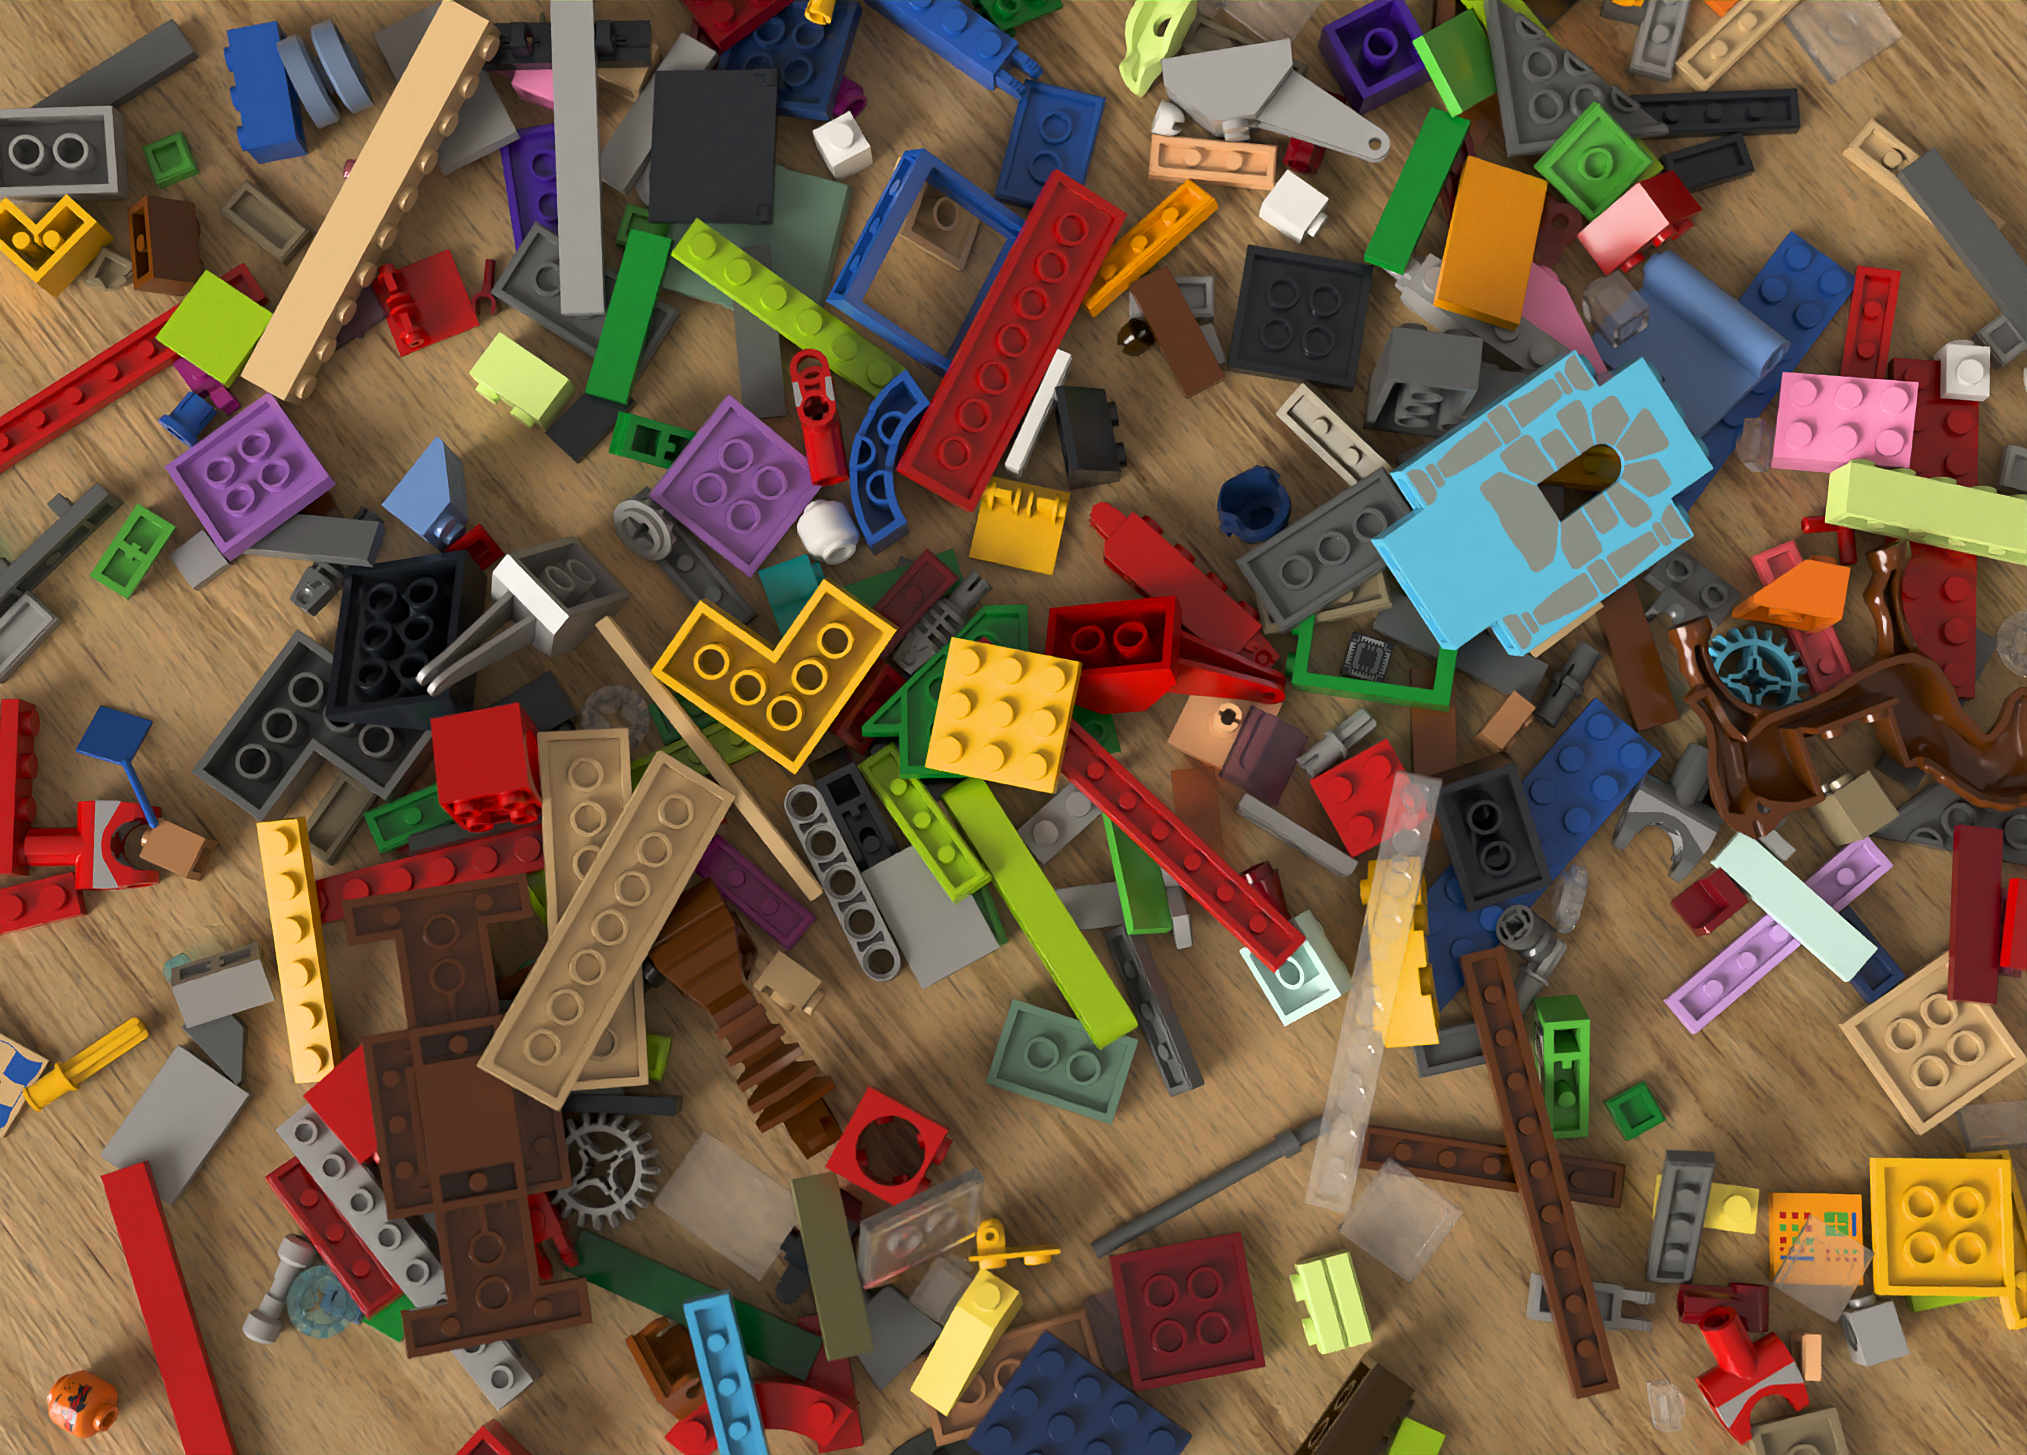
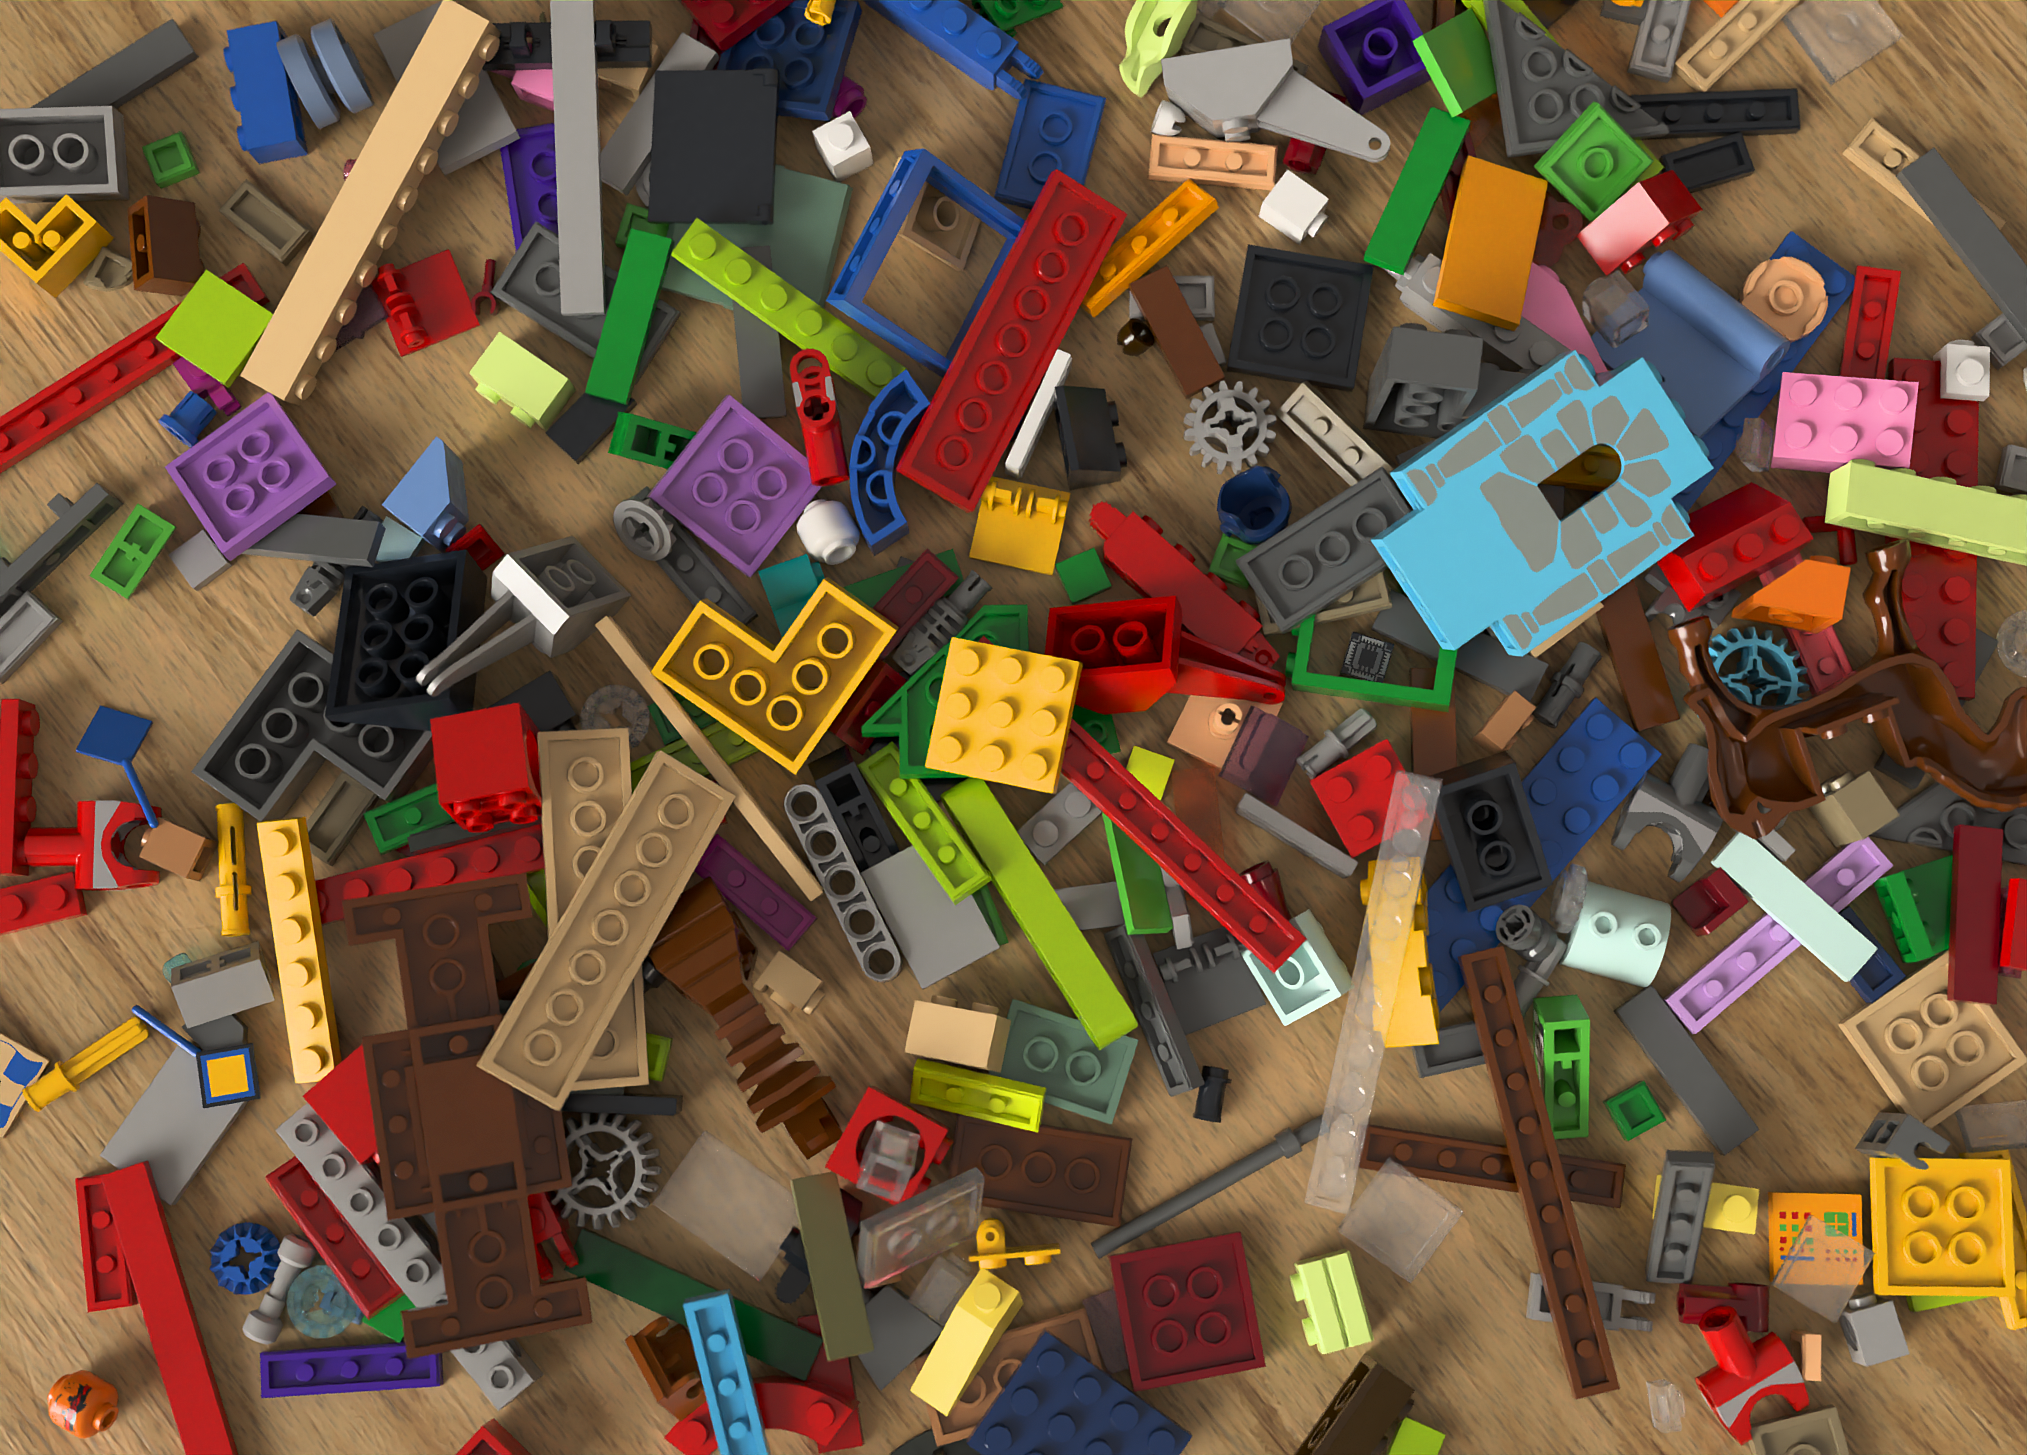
none -> red tile [75,1174,137,1312]
none -> piece [132,1005,261,1109]
none -> blue gear [209,1222,281,1294]
none -> yellow pin [215,803,252,937]
none -> dark purple tile [260,1342,443,1398]
none -> light aqua tile [376,516,426,563]
none -> clear brick [856,1121,920,1202]
none -> tan brick [904,995,1011,1073]
none -> neon yellow tile [910,1058,1046,1132]
none -> reddish brown tile [944,1114,1133,1227]
none -> green tile [1055,547,1112,606]
none -> neon yellow tile [1126,746,1175,801]
none -> dark grey hinge [1153,926,1266,1035]
none -> light grey gear [1183,381,1277,475]
none -> black pin [1193,1065,1232,1123]
none -> bright green tile [1208,533,1257,590]
none -> light aqua brick [1559,880,1671,988]
none -> dark grey tile [1614,985,1760,1156]
none -> red slope [1657,482,1814,612]
none -> light nougat tile [1739,257,1828,343]
none -> dark grey hinge [1855,1112,1951,1170]
none -> green bracket [1873,855,1953,964]

